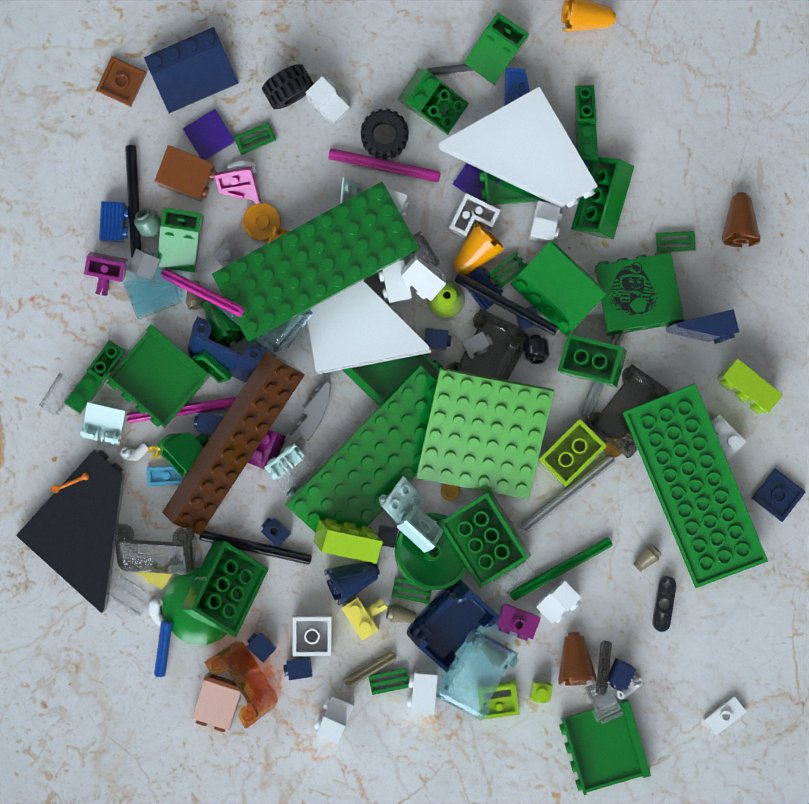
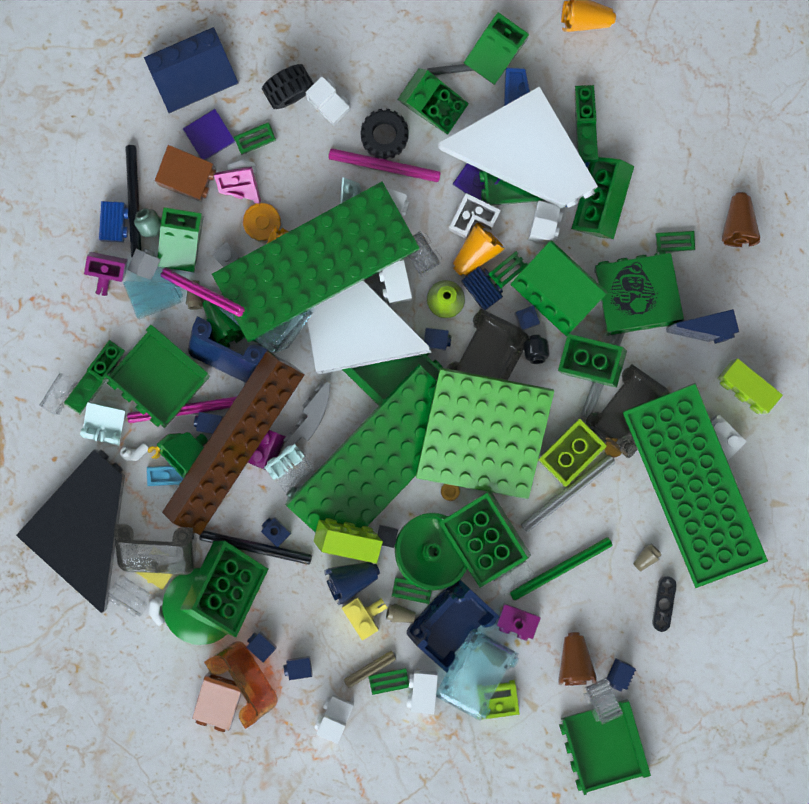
orange hinge [51,473,90,493] -> none
dark orange tile [96,56,147,107] -> none
blue axle [154,621,172,677] -> none
green tile [192,350,232,383] -> none
white brick [293,615,332,656] -> none
light aqua hinge [379,476,425,524] -> none
light aqua slope [396,505,444,553] -> none
white brick [400,255,446,301] -> none
black axle [455,273,559,335] -> none
light grey brick [462,332,493,360] -> none
lime brick [529,680,553,703] -> none
white brick [535,579,581,623] -> none
clear smoke axle [596,640,612,695] -> none
white arm [617,676,643,700] -> none
white plate [704,696,747,736] -> none
dark blue tile [751,468,806,522] -> none

